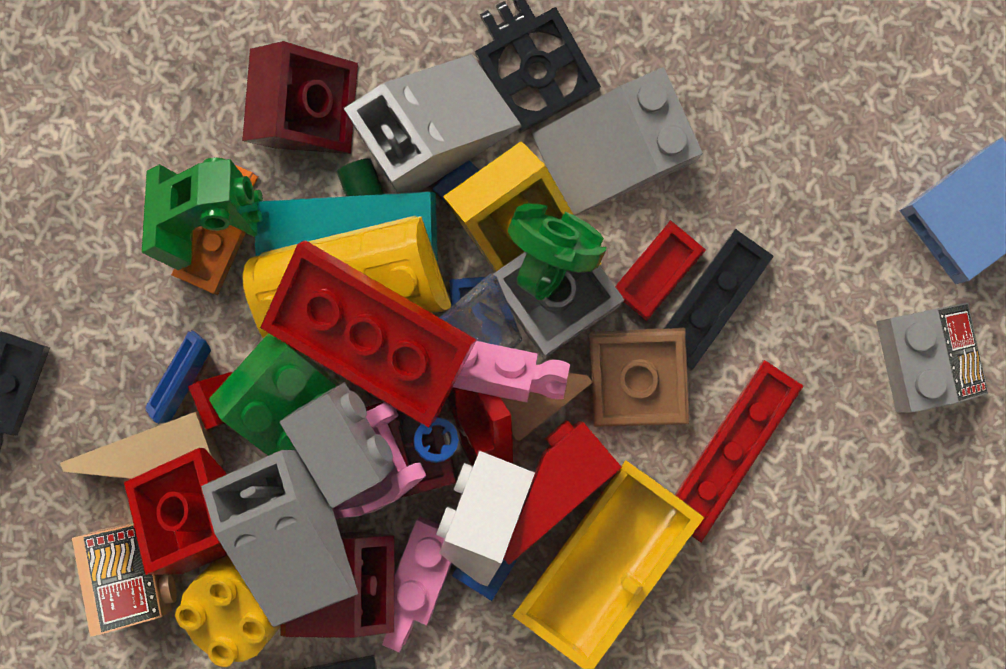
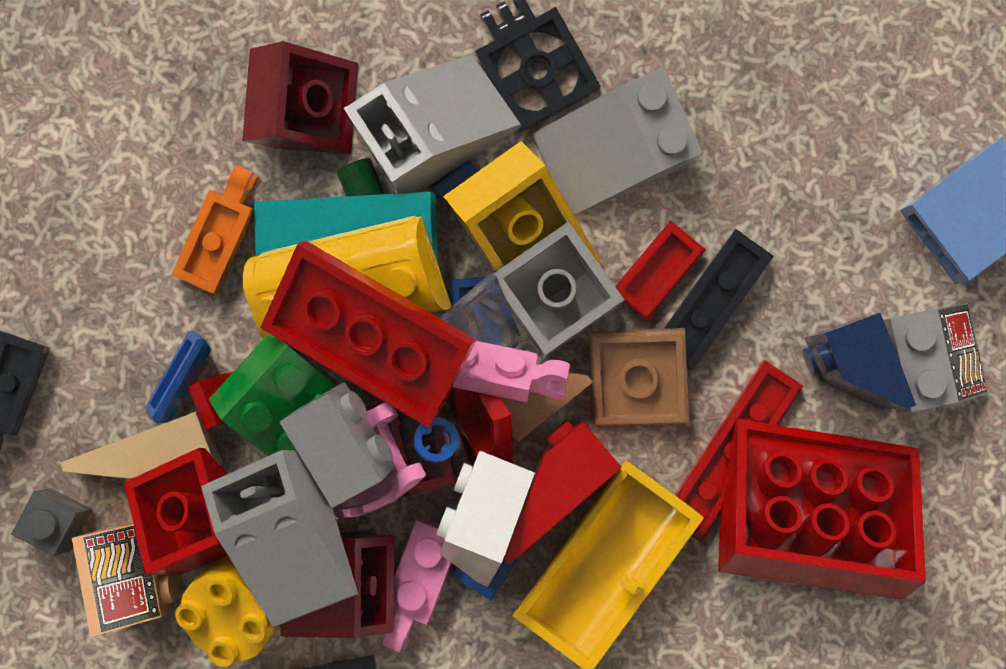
green tile [142,157,263,270] -> none
green tile [508,204,607,300] -> none
none -> dark grey brick [11,488,92,556]
none -> red slope [718,419,926,600]
none -> dark blue slope [803,313,916,409]

